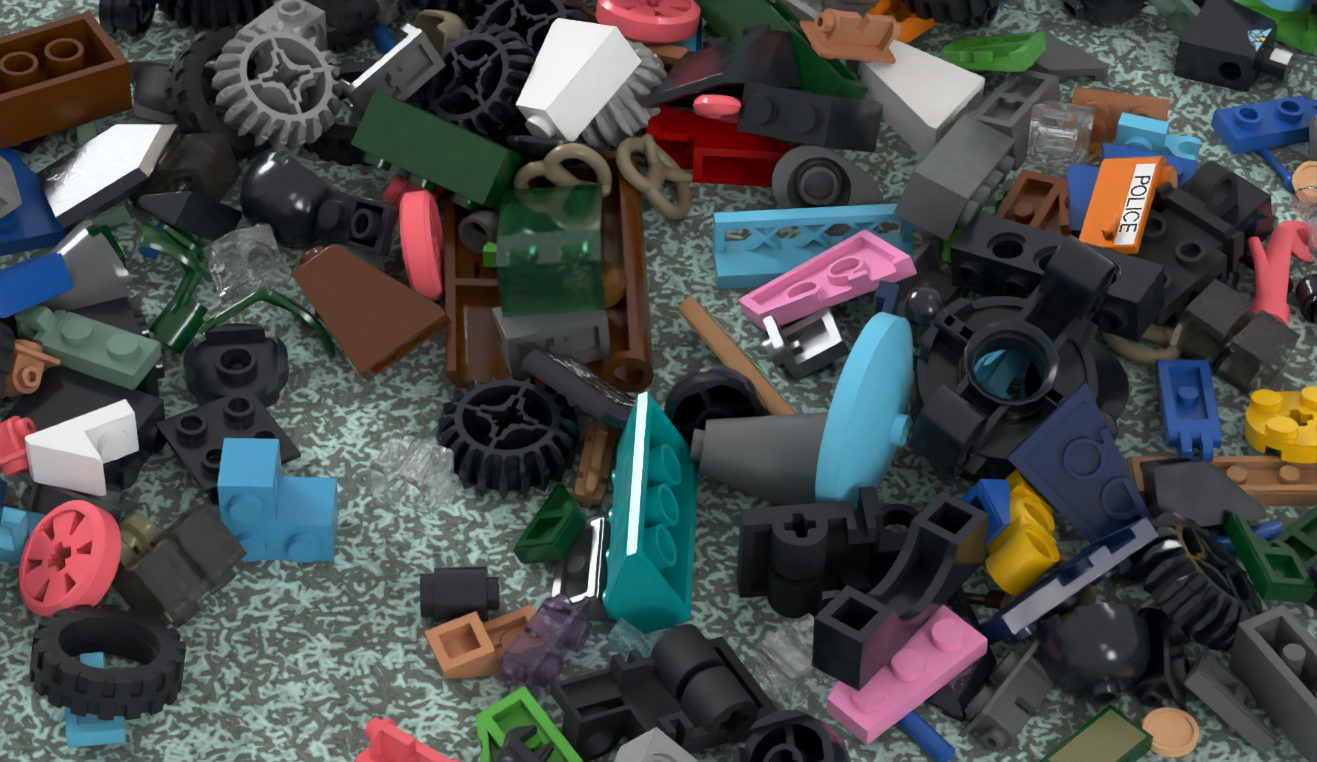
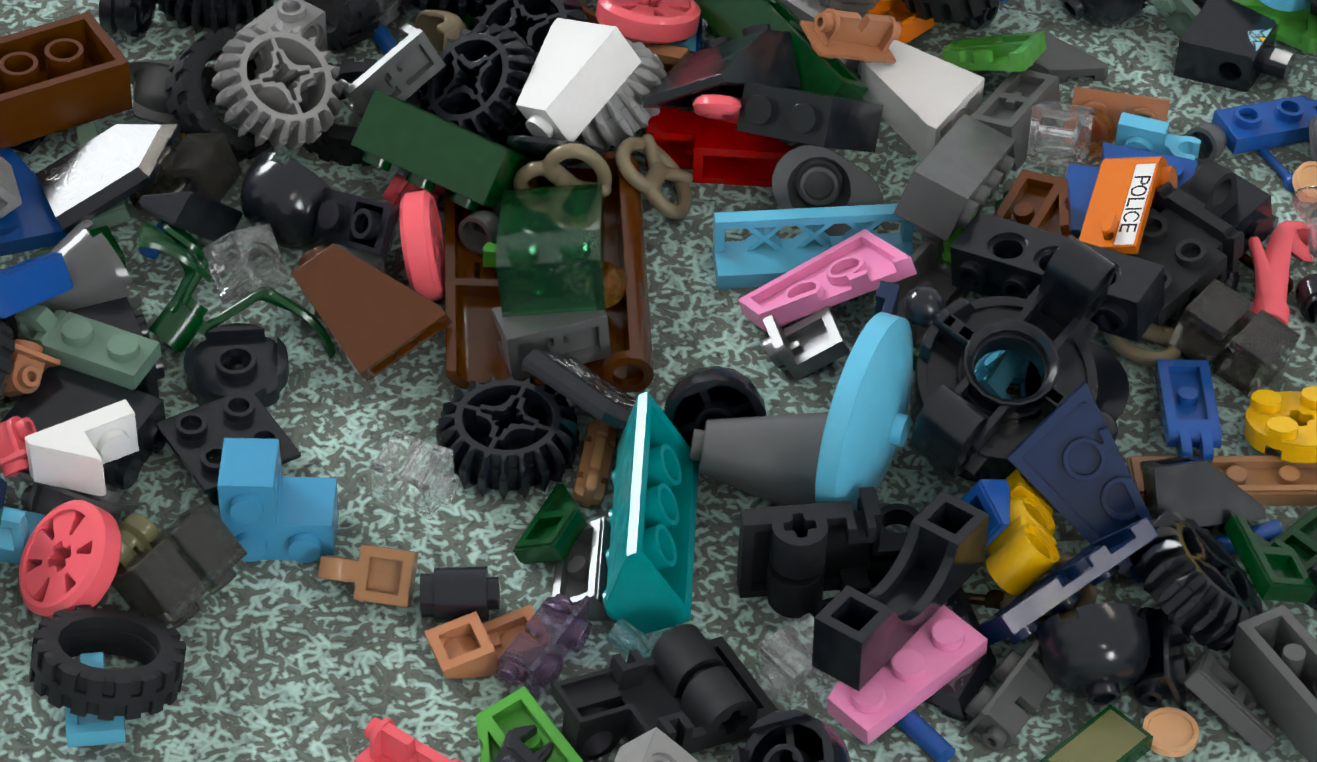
medium nougat tile [678,295,800,416] -> none
none -> medium nougat plate [318,544,419,607]
none -> dark grey hinge [1185,123,1227,164]

